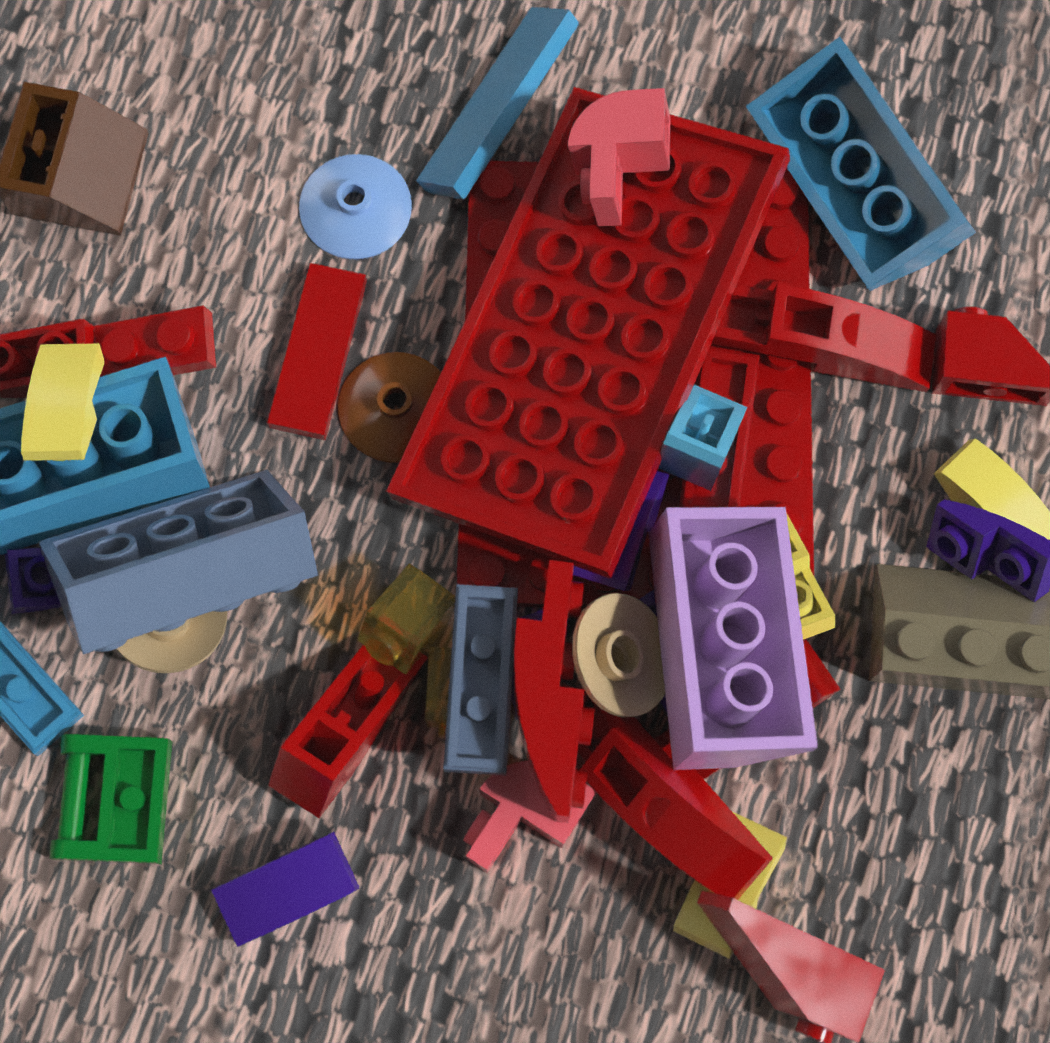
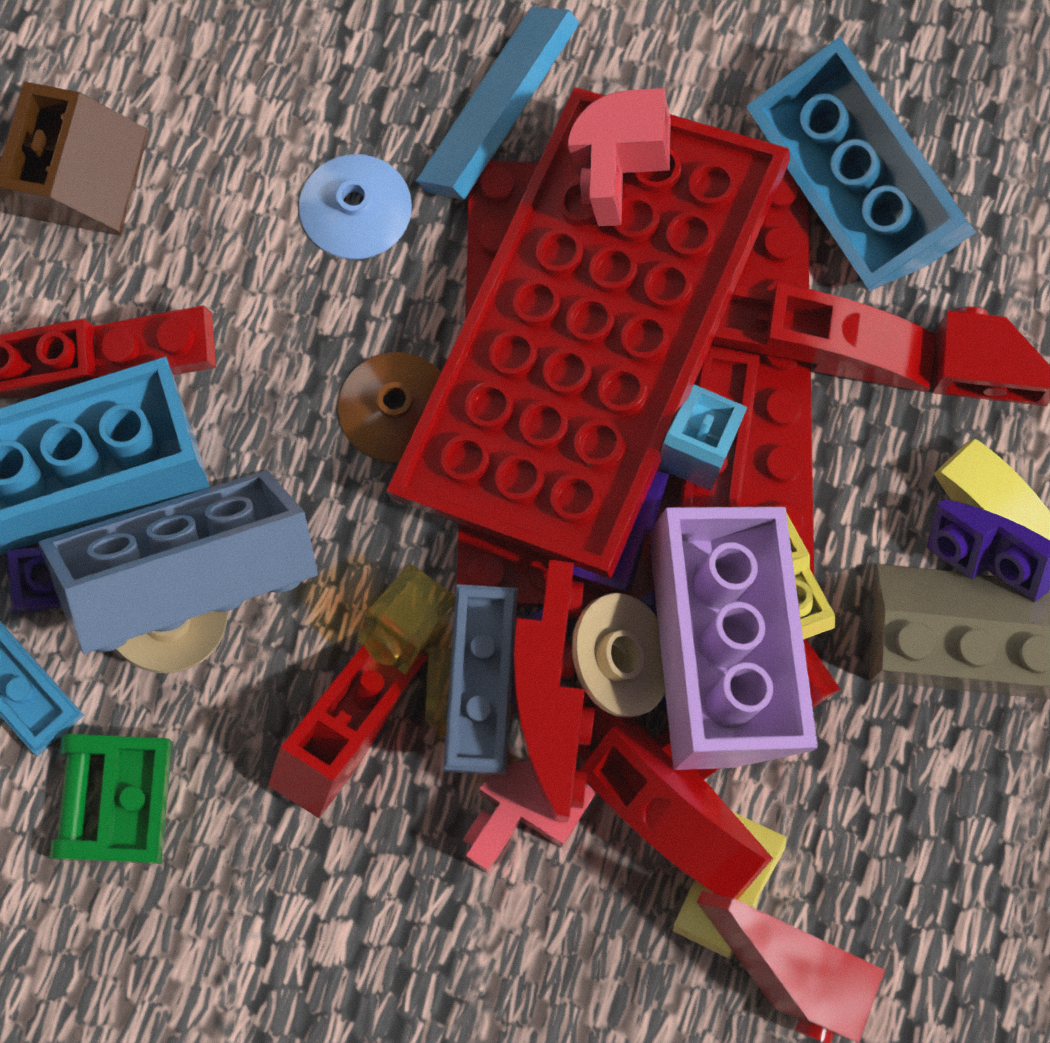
light yellow slope [21,343,105,461] -> none
dark purple slope [211,832,360,947] -> none
red tile [267,263,367,440] -> none

